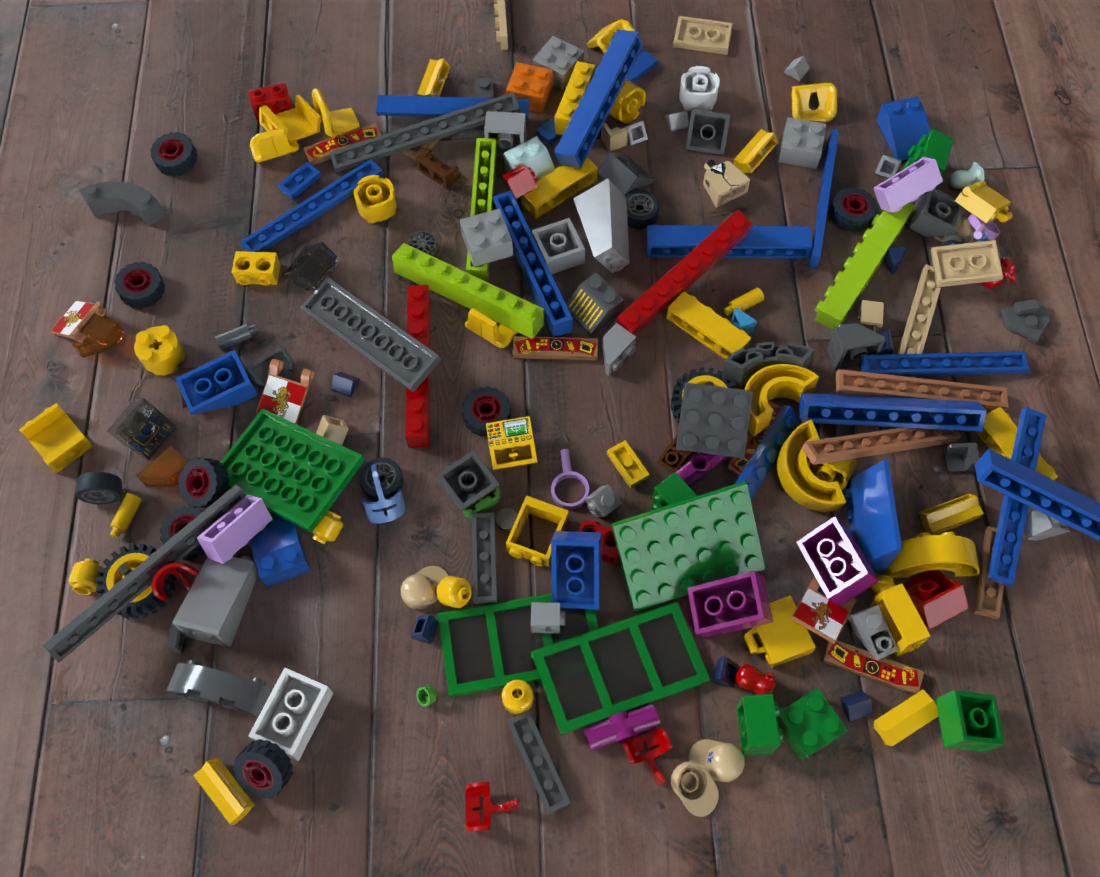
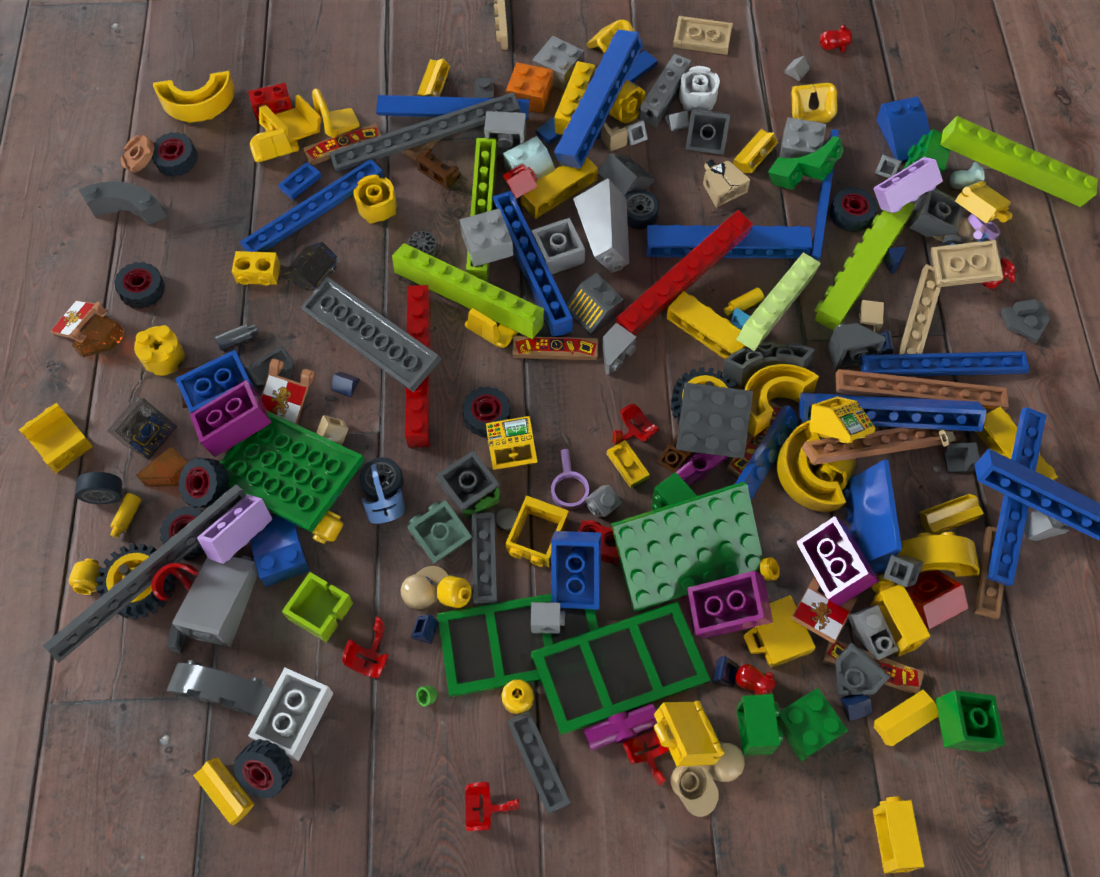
none -> nougat tile [121,135,154,172]
none -> yellow brick [153,71,235,123]
none -> magenta brick [190,380,272,458]
none -> lime piece [282,572,353,643]
none -> red helmet [342,616,389,679]
none -> sand green plate [408,500,472,564]
none -> red helmet [612,403,660,446]
none -> light grey piece [640,54,691,128]
none -> yellow piece [654,701,724,766]
none -> yellowish green brick [737,252,821,351]
none -> yellow tile [760,557,779,581]
none -> green arch [768,136,843,190]
none -> yellow slope [810,396,875,443]
none -> red animal [819,25,852,53]
none -> dark grey plate [835,642,890,696]
none -> yellow window [873,796,924,874]
none -> dark grey brick [884,555,923,587]
none -> tan piece [939,429,956,447]
none -> lime brick [940,116,1098,207]

